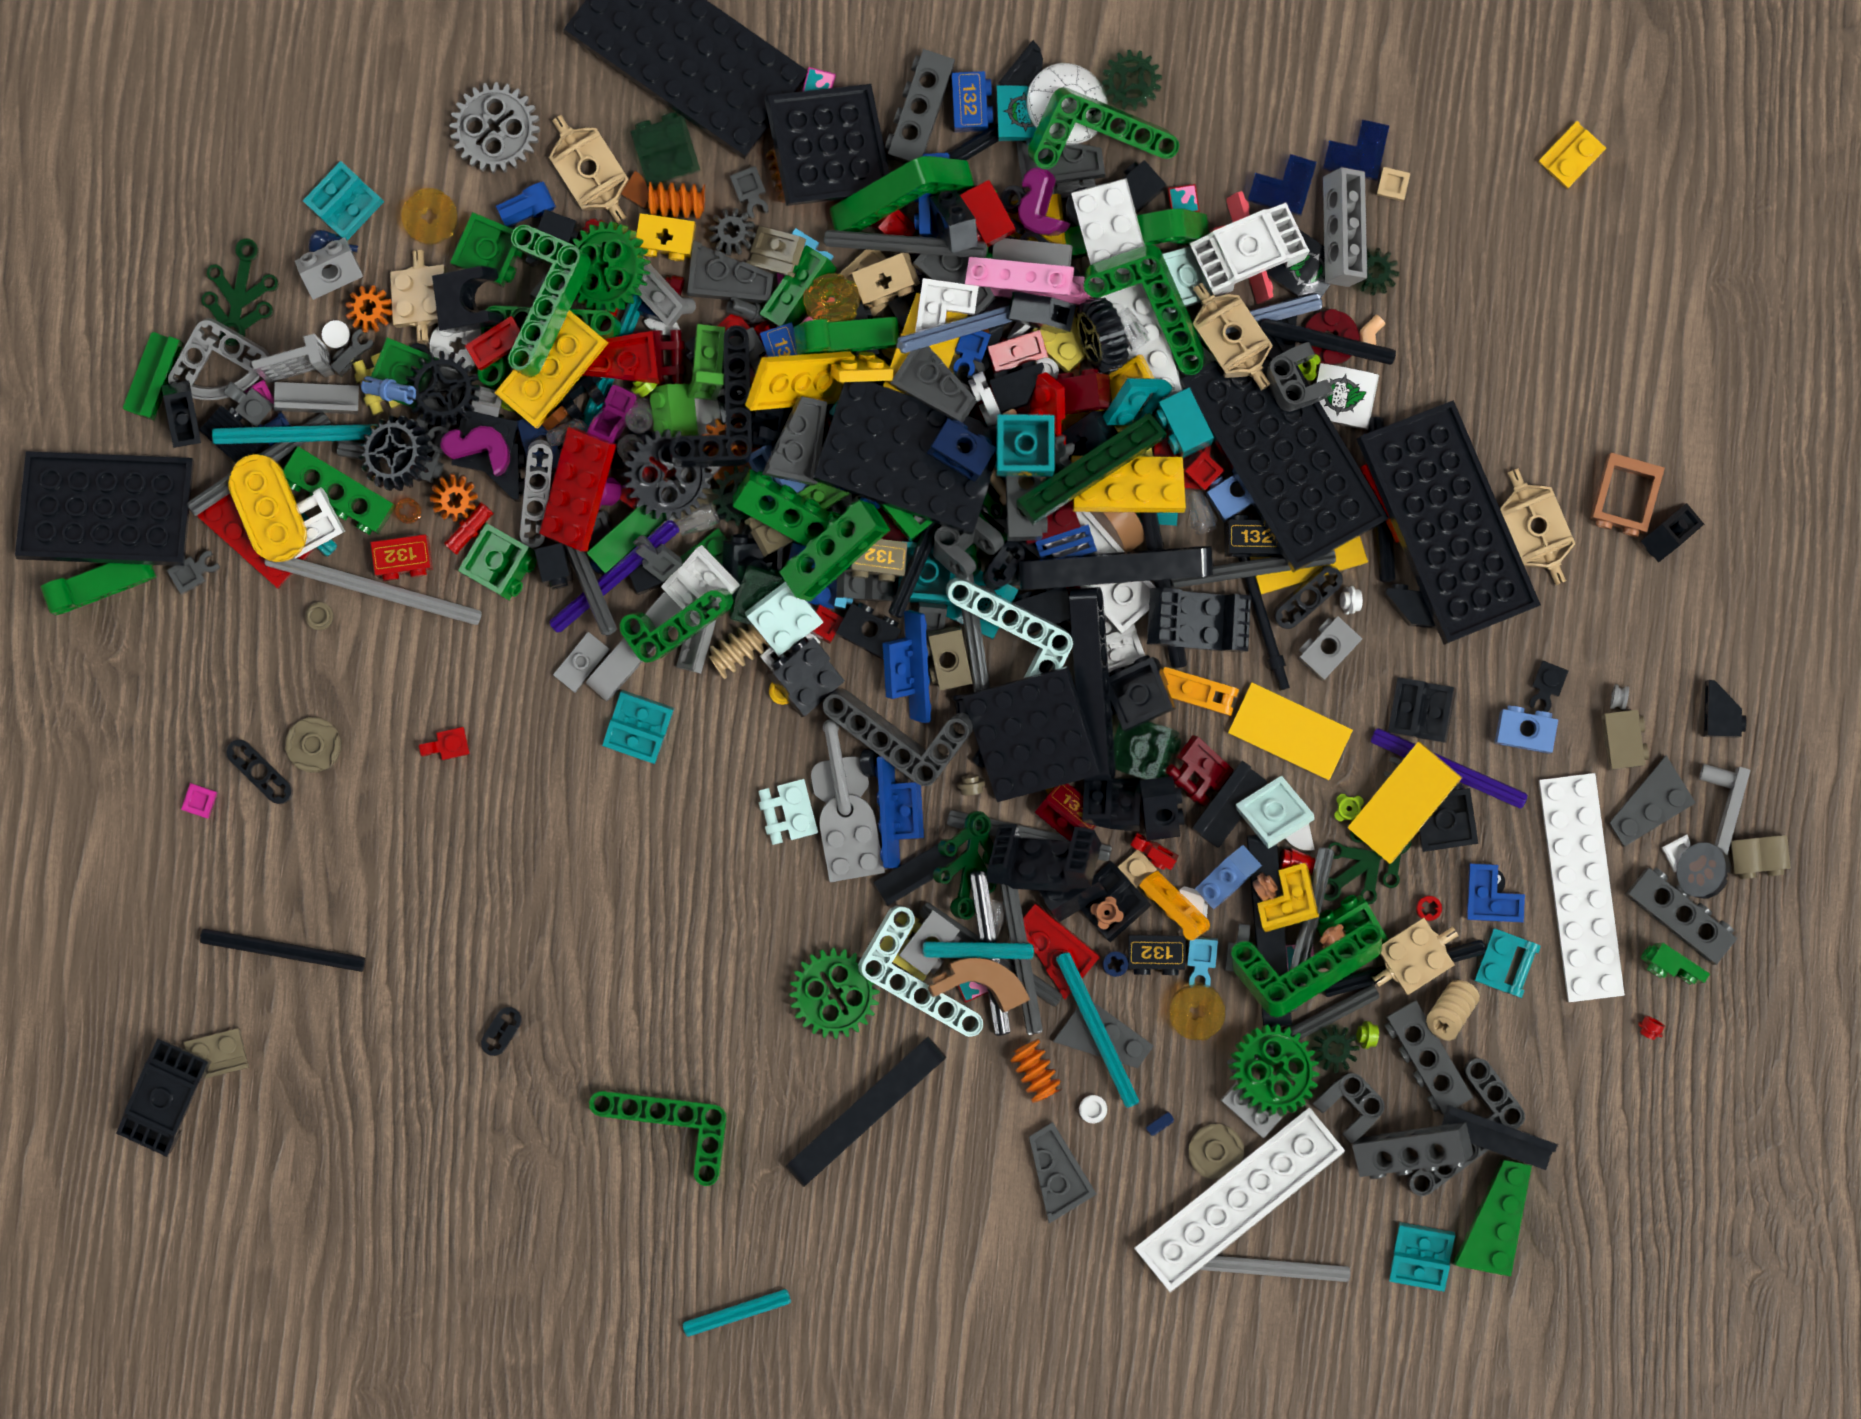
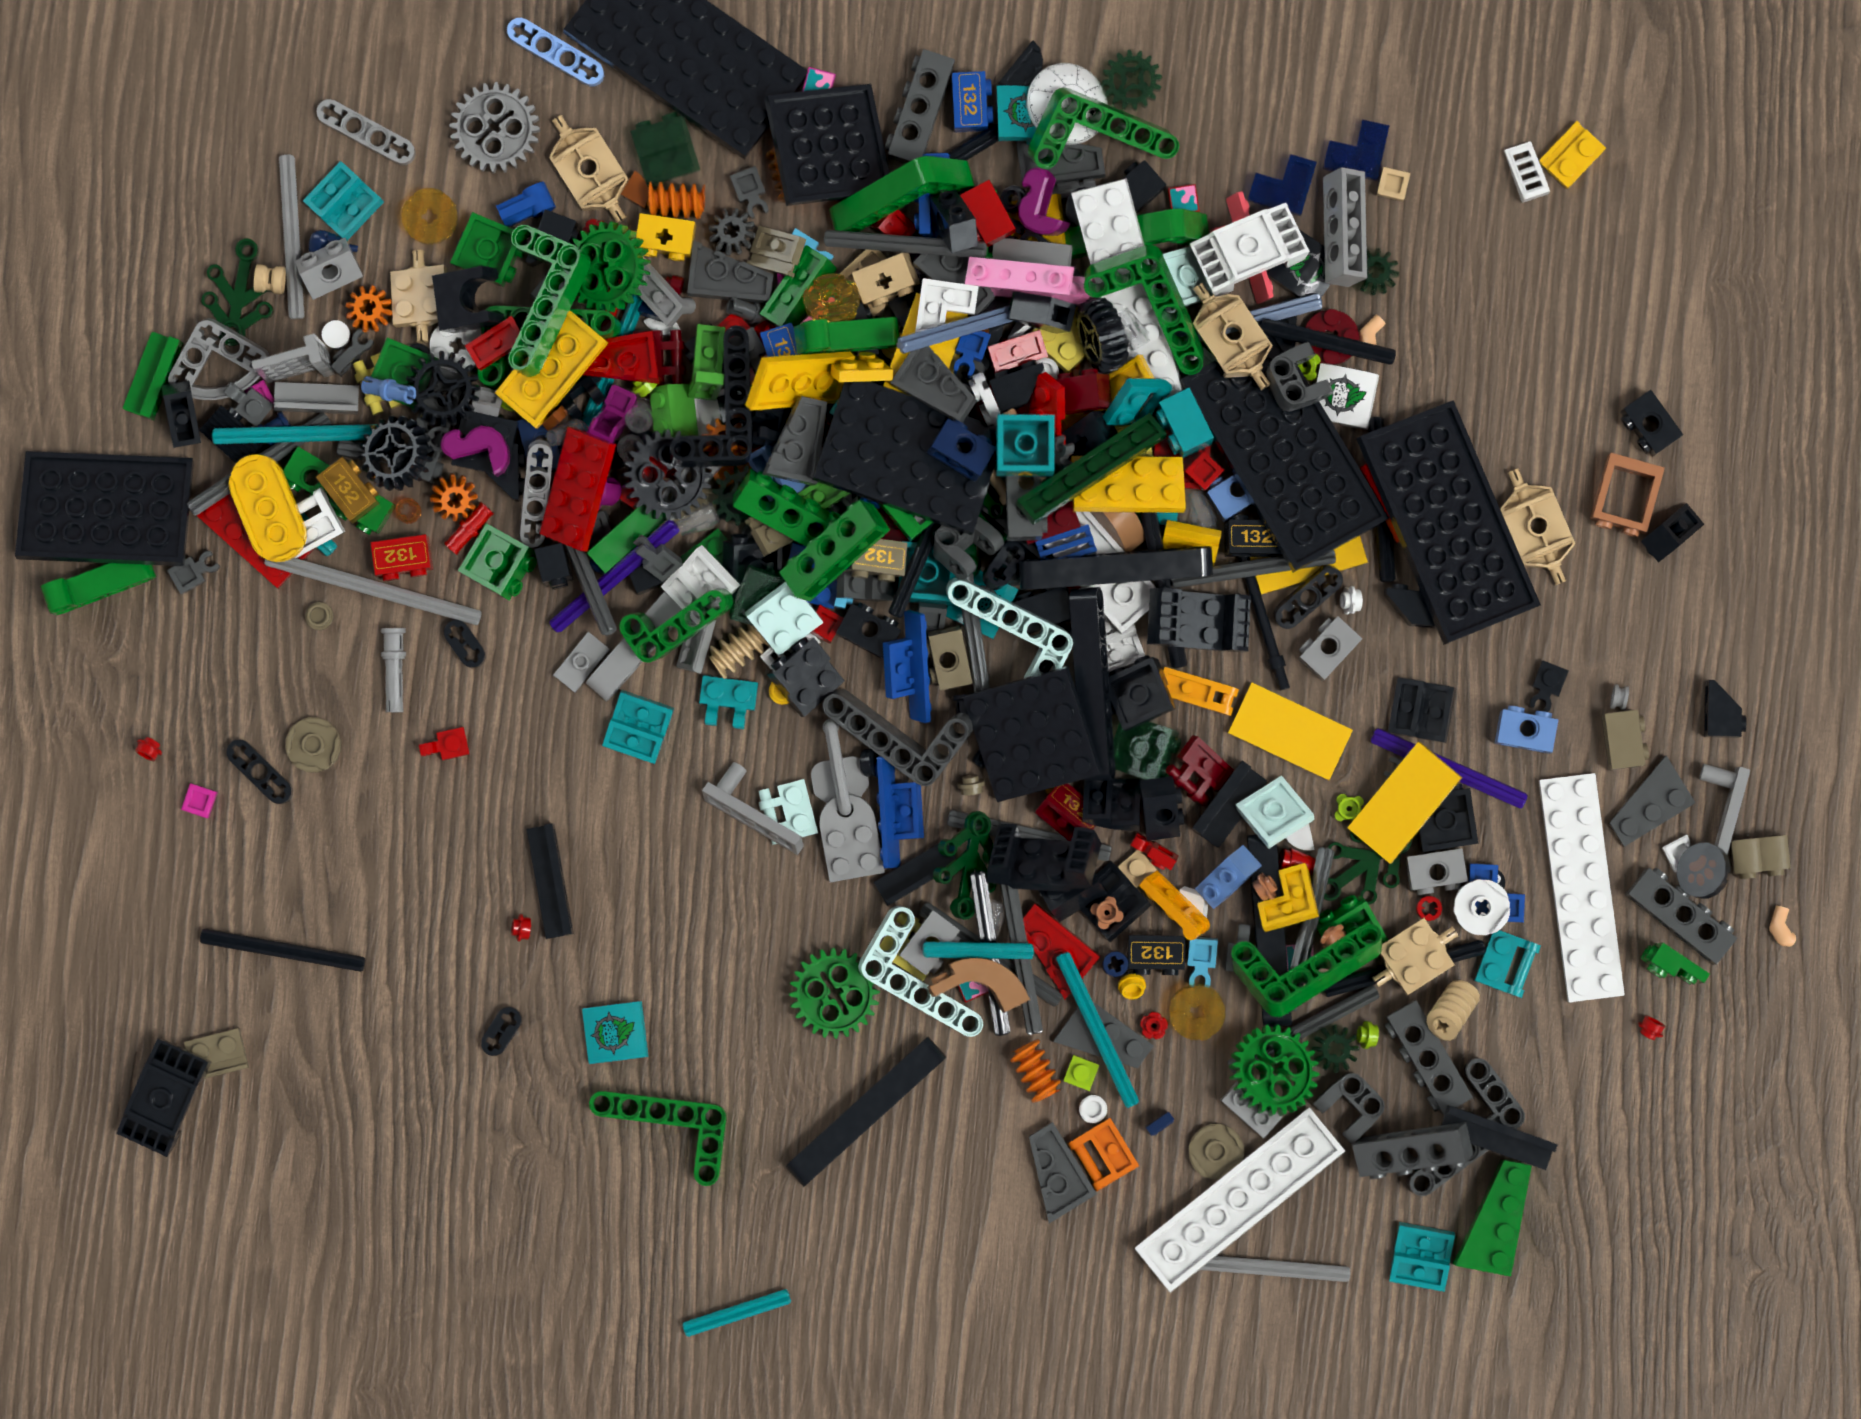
none -> red plate [135,737,162,762]
none -> tan wheel [254,264,286,295]
none -> light grey axle [279,154,304,320]
none -> pearl gold brick [316,457,380,524]
none -> light grey beam [317,99,416,165]
none -> light grey pin [381,628,406,712]
none -> black beam [444,620,486,668]
none -> light blue beam [507,18,604,87]
none -> red plate [511,914,531,942]
none -> black fence [527,823,574,939]
none -> teal slope [582,1001,649,1064]
none -> teal plate [699,676,758,729]
none -> light grey piece [702,762,804,855]
none -> lime plate [1063,1055,1099,1091]
none -> orange plate [1067,1118,1139,1192]
none -> yellow plate [1118,974,1146,1000]
none -> red plate [1140,1012,1168,1040]
none -> yellow plate [1163,520,1222,566]
none -> light grey brick [1405,848,1468,895]
none -> white plate [1453,879,1510,935]
none -> white slope [1504,141,1550,203]
none -> black brick [1620,390,1683,457]
none -> light nougat arm [1769,905,1796,947]

